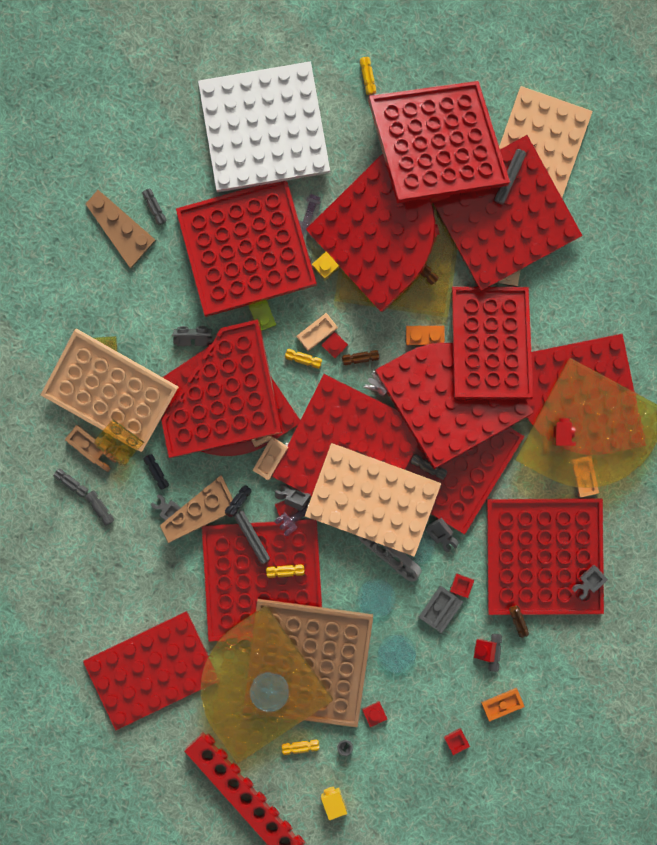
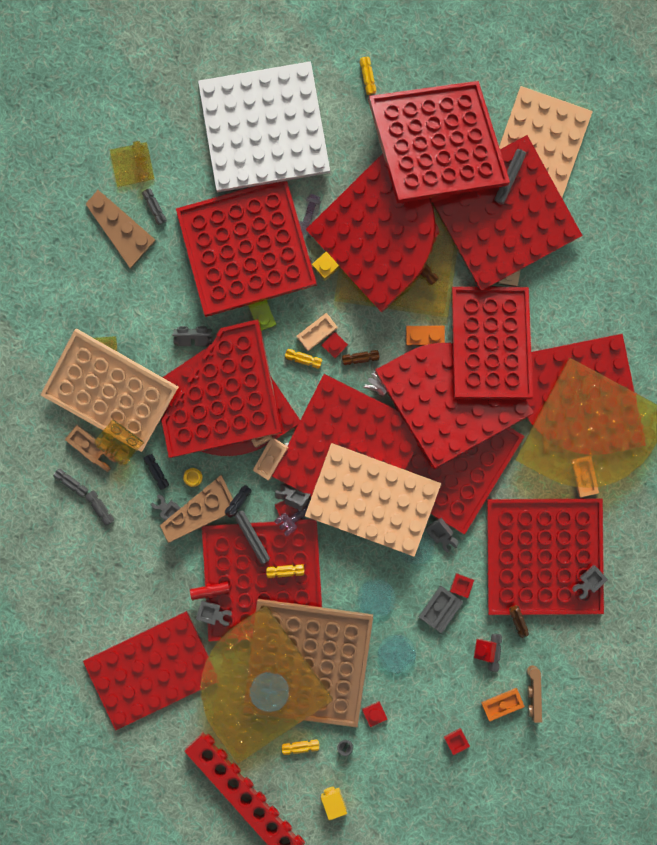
light grey beam [358,536,422,581] -> none
dark grey axle [411,454,447,479] -> none
red brick [553,418,576,446] -> none
none -> clear yellow hinge [110,141,155,187]
none -> yellow plate [183,468,203,487]
none -> red pin [190,581,230,601]
none -> dark grey plate [196,600,232,626]
none -> medium nougat plate [527,665,542,723]

